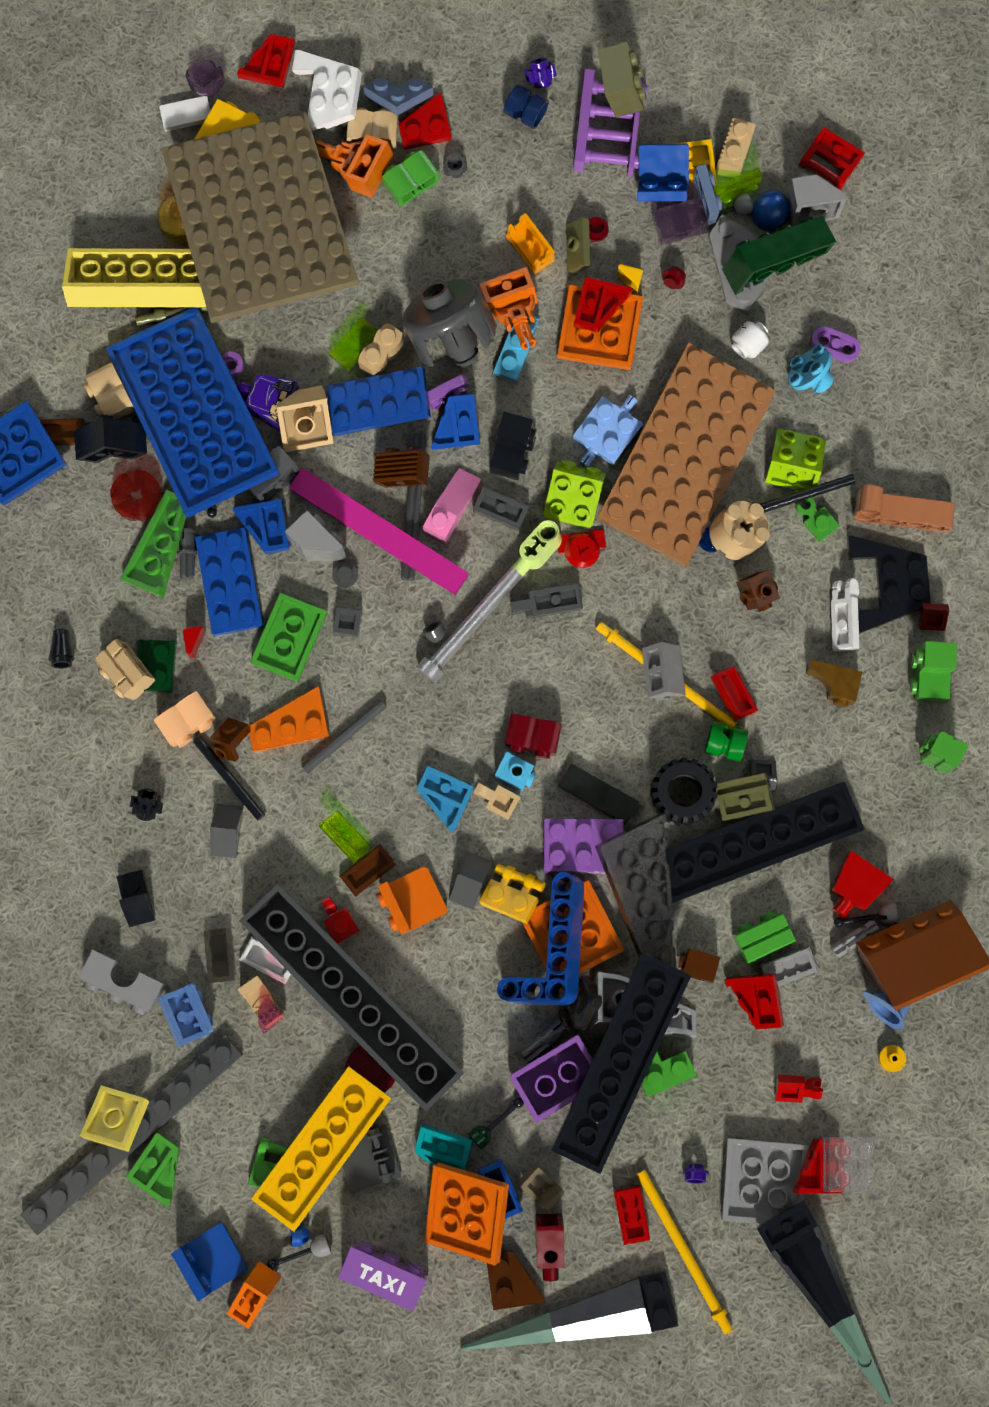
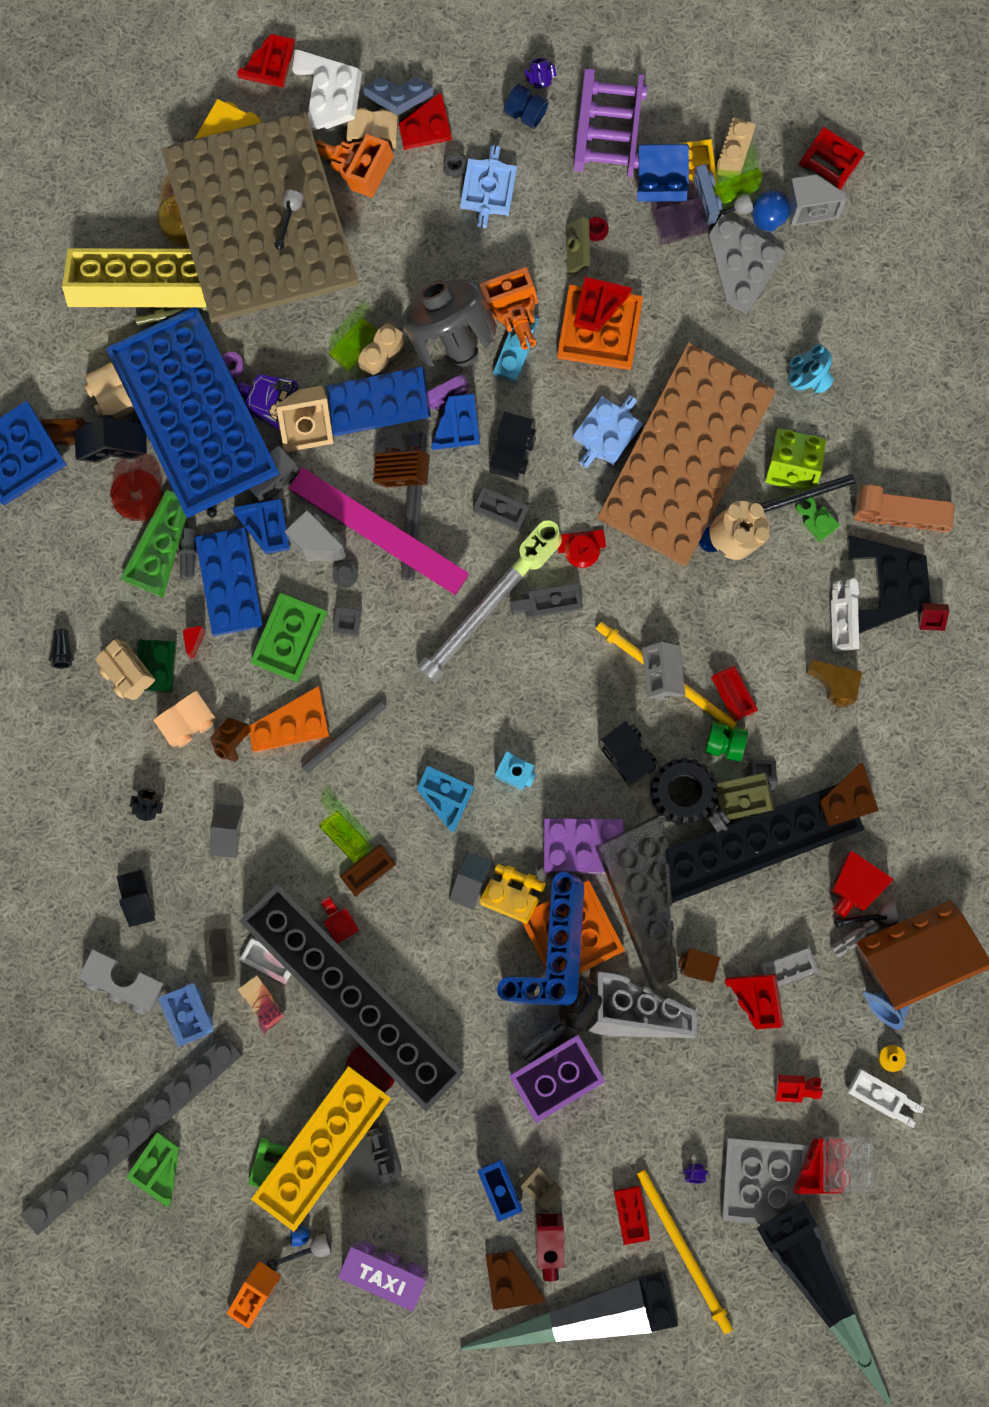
light yellow plate [80,1085,149,1152] -> none
white tile [159,95,211,132] -> none
blue bracket [171,1223,248,1301] -> none
clear purple hair [185,60,225,96] -> none
black bar [193,736,265,821] -> none
orange bracket [376,867,447,935] -> none
bright green brick [382,150,440,207] -> none
teal wing [414,1123,474,1171] -> none
bright pink slope [423,468,481,545] -> none
dark grey hinge [423,621,445,643] -> none
orange plate [424,1163,509,1265] -> none
hinge [468,1097,524,1150] -> none
tan plate [473,783,521,820] -> none
light orange hinge [505,213,555,274] -> none
dark red brick [505,713,562,759] -> none
lime bracket [544,460,606,528] -> none
black plate [551,952,692,1174] -> none
pearl dark grey tile [558,763,639,825] -> none
olive brick [598,42,647,117] -> none
yellow slope [617,264,643,295] -> none
bright green brick [641,1051,697,1097] -> none
dark red plate [662,266,686,289] -> none
dark green wedge [722,216,836,295] -> none
white head [731,321,769,359] -> none
bright green brick [733,911,796,964] -> none
reddish brown brick [736,570,780,612] -> none
medium lavender plate [811,326,861,363] -> none
bright green brick [910,641,957,703] -> none
bright green brick [919,731,968,774] -> none
none -> hinge [274,190,304,250]
none -> light blue plate [460,145,517,228]
none -> black brick [599,721,656,787]
none -> dark grey plate [707,807,730,832]
none -> reddish brown wing [820,763,879,827]
none -> white hinge [846,1069,924,1128]

